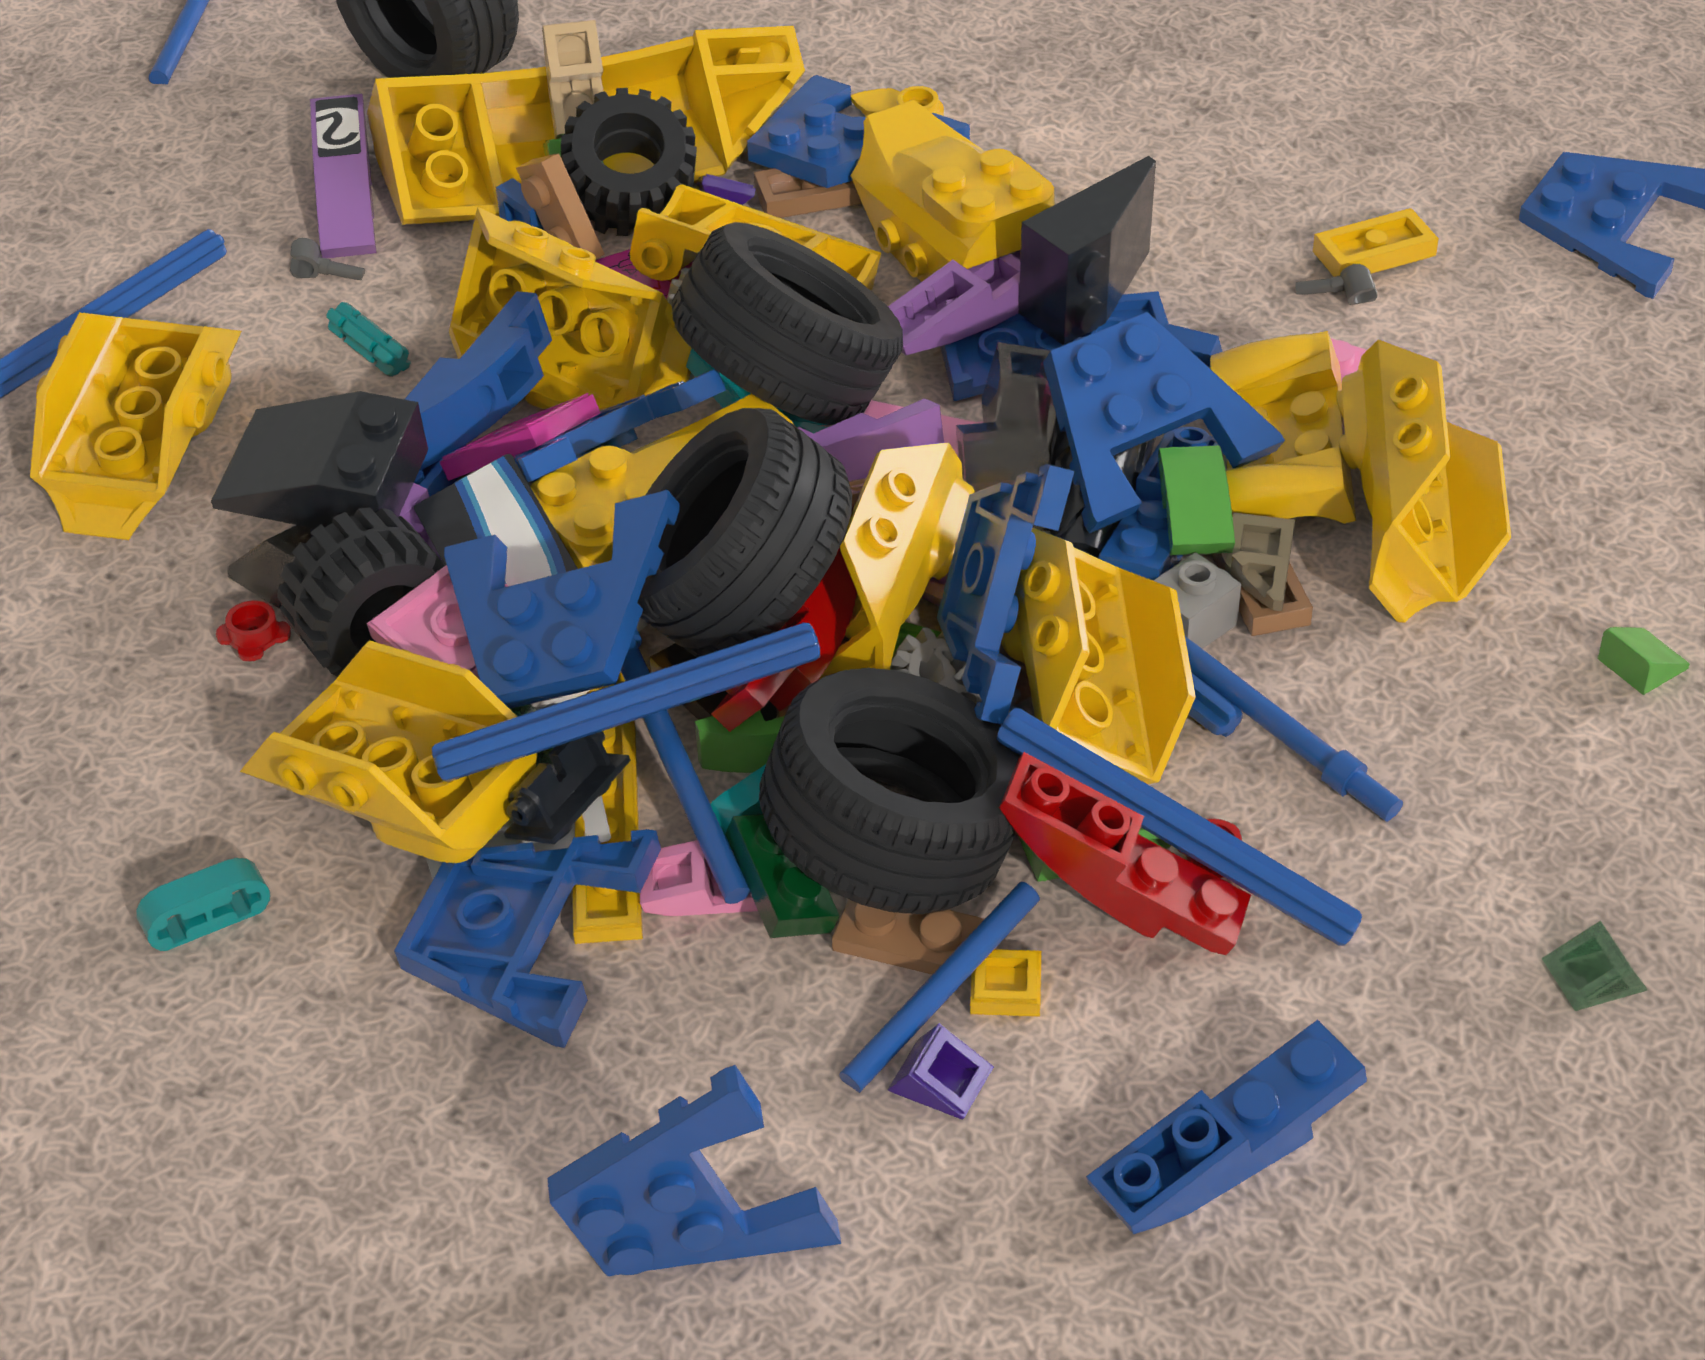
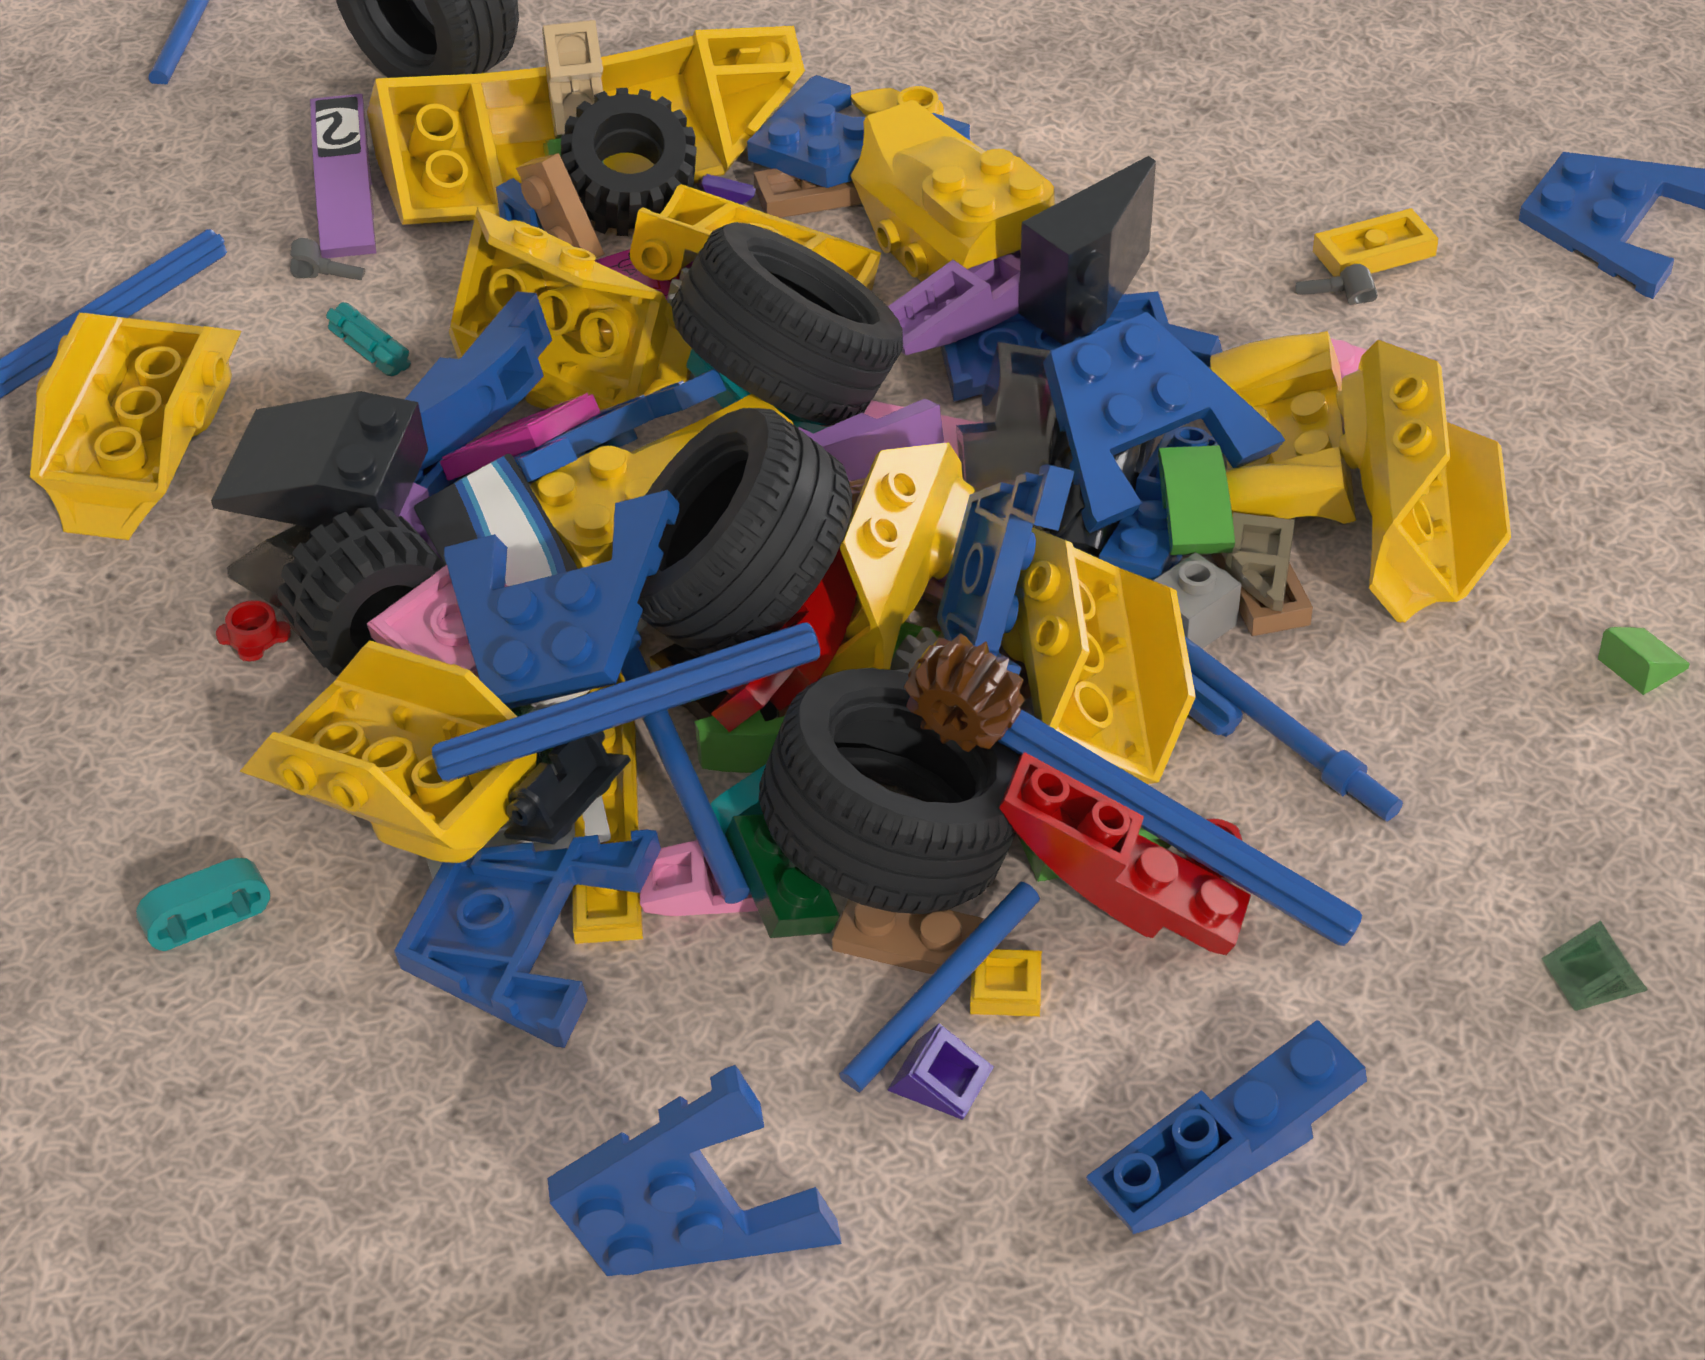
none -> reddish brown gear [904,633,1024,752]

